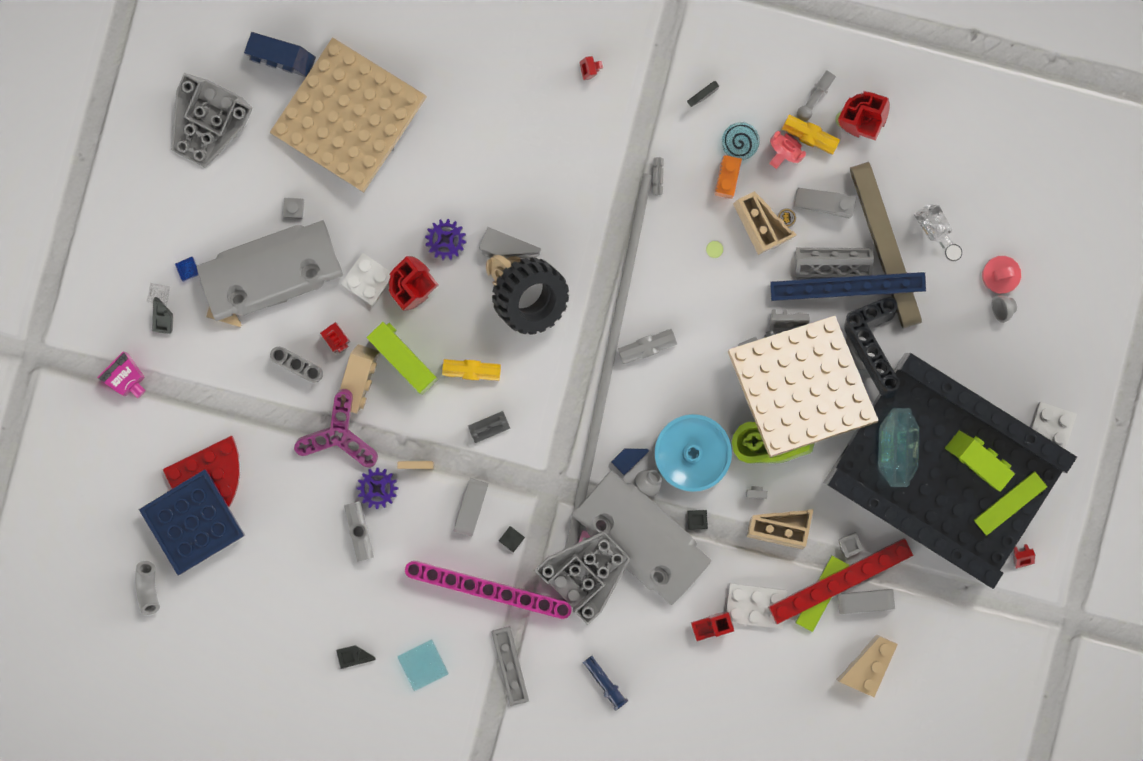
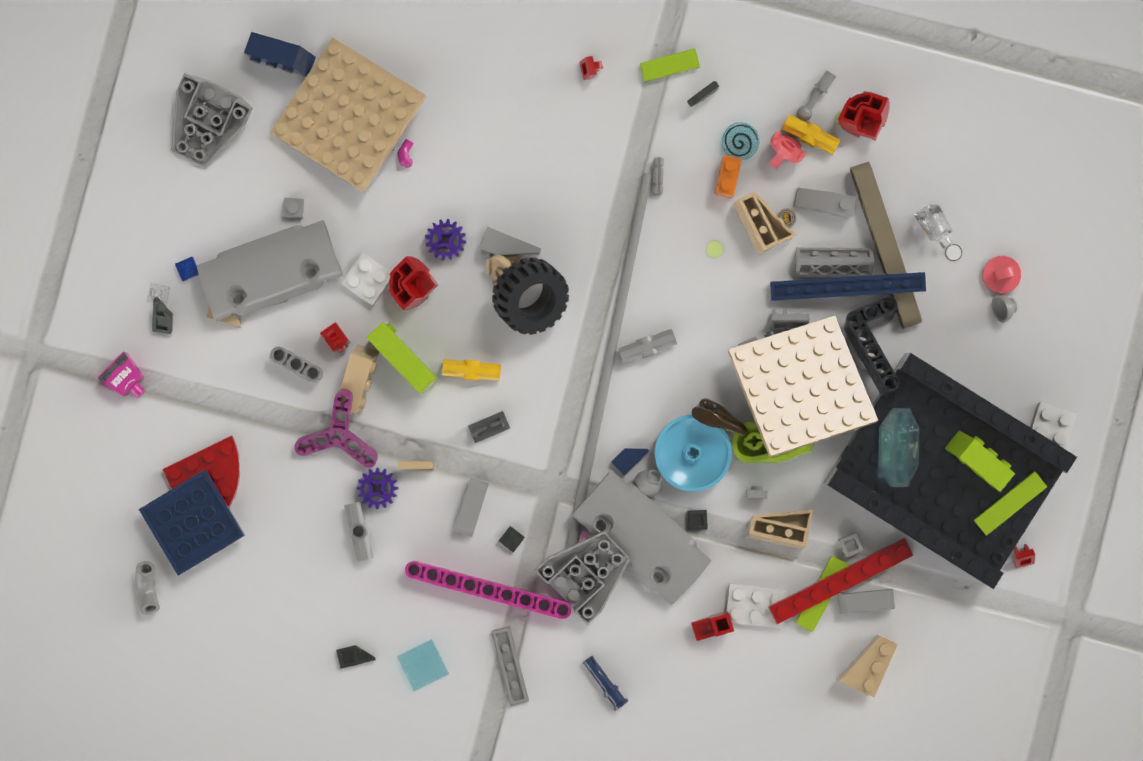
none -> dark pink arm [397,139,414,168]
none -> lime tile [640,48,700,82]
none -> dark brown animal [691,398,748,436]

